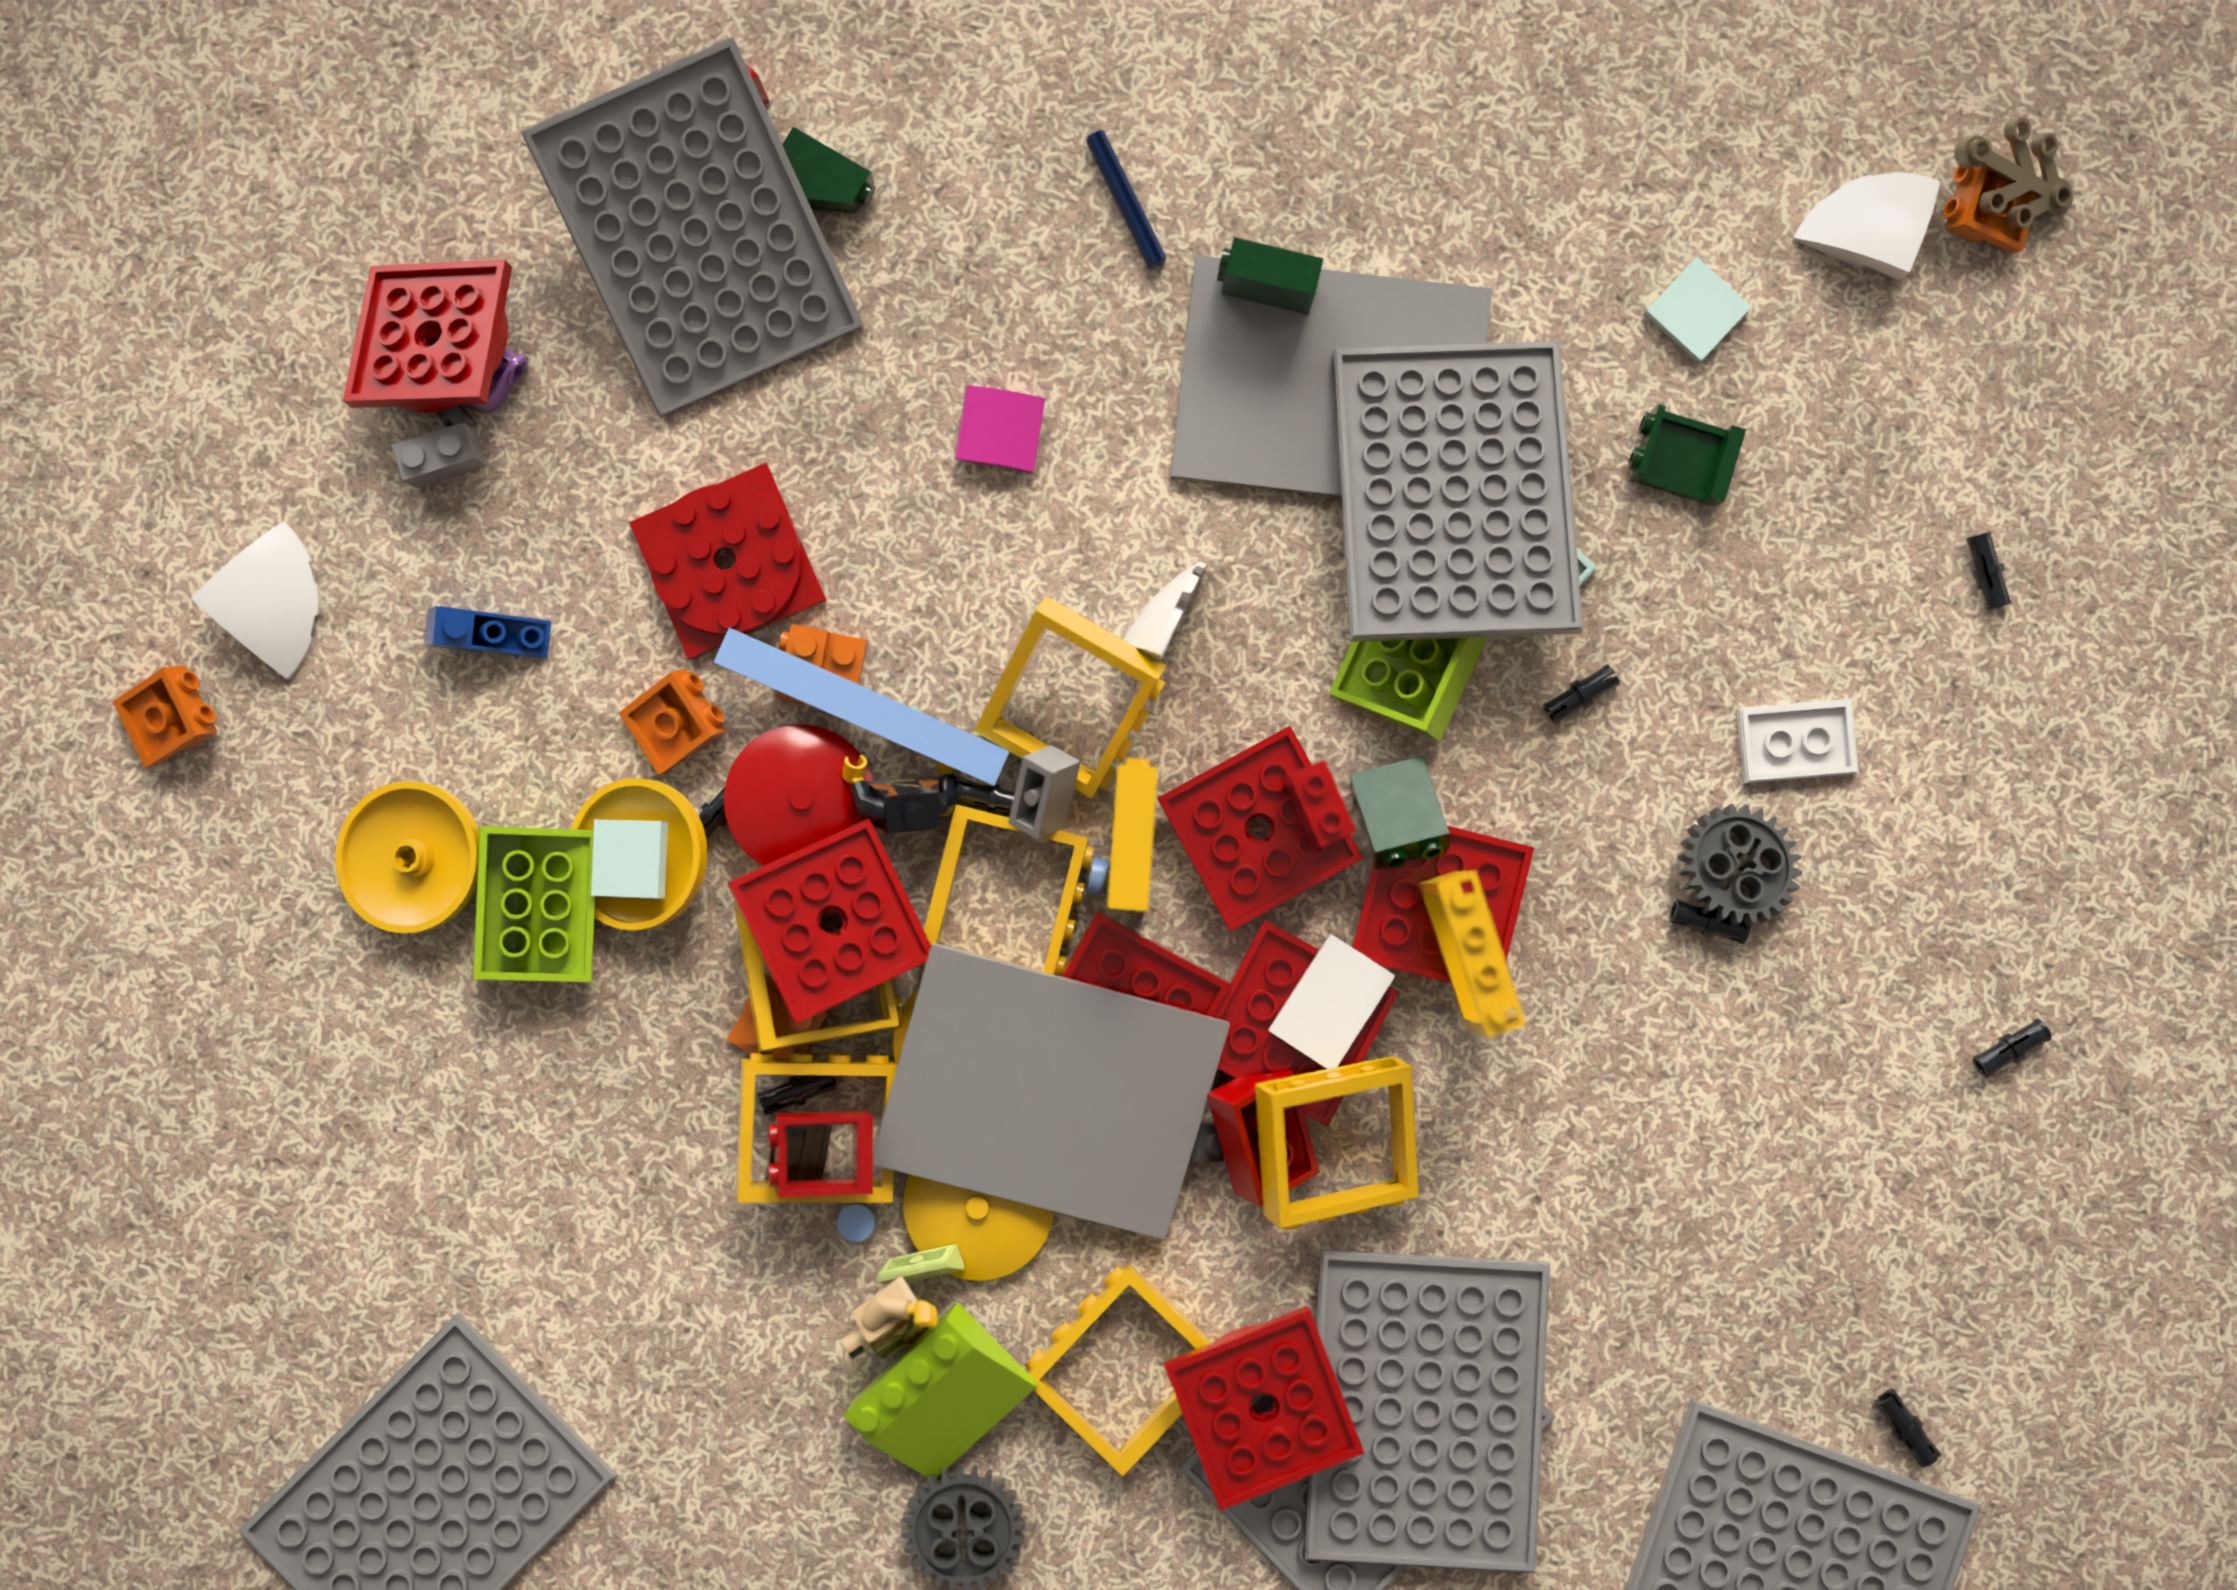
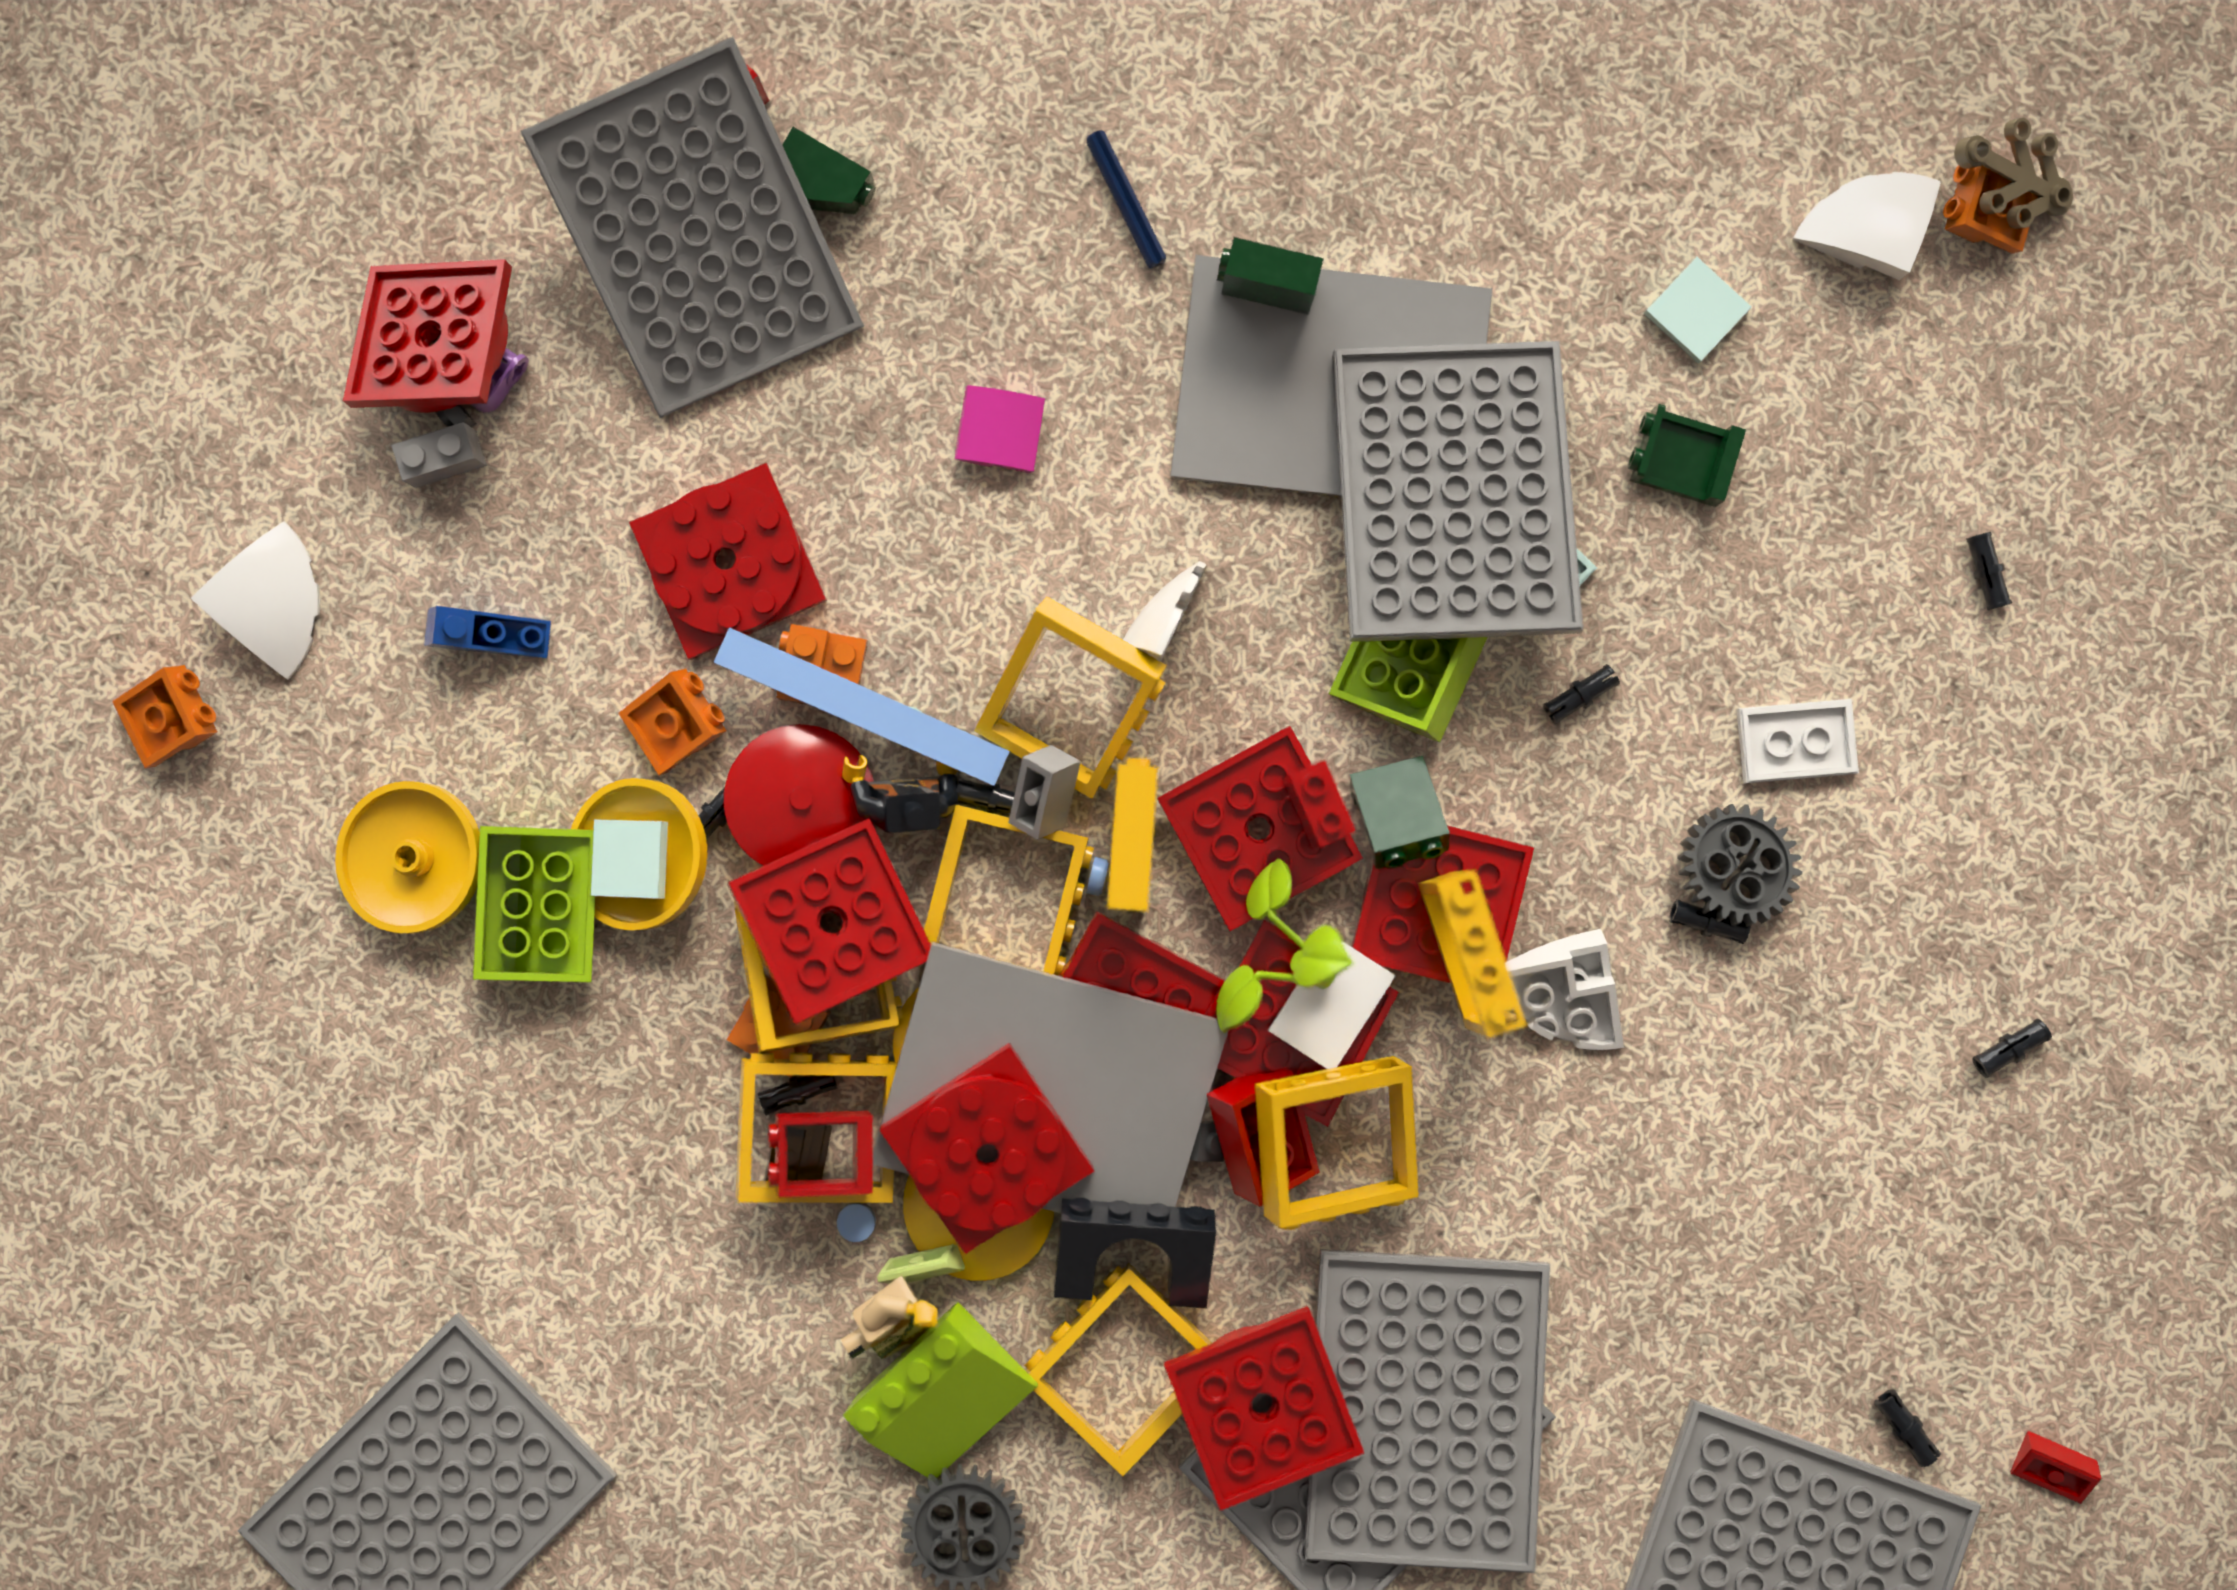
none -> red piece [879,1042,1094,1255]
none -> black arch [1054,1198,1216,1309]
none -> lime plant [1216,858,1354,1034]
none -> white brick [1506,929,1624,1050]
none -> red slope [2010,1431,2102,1504]

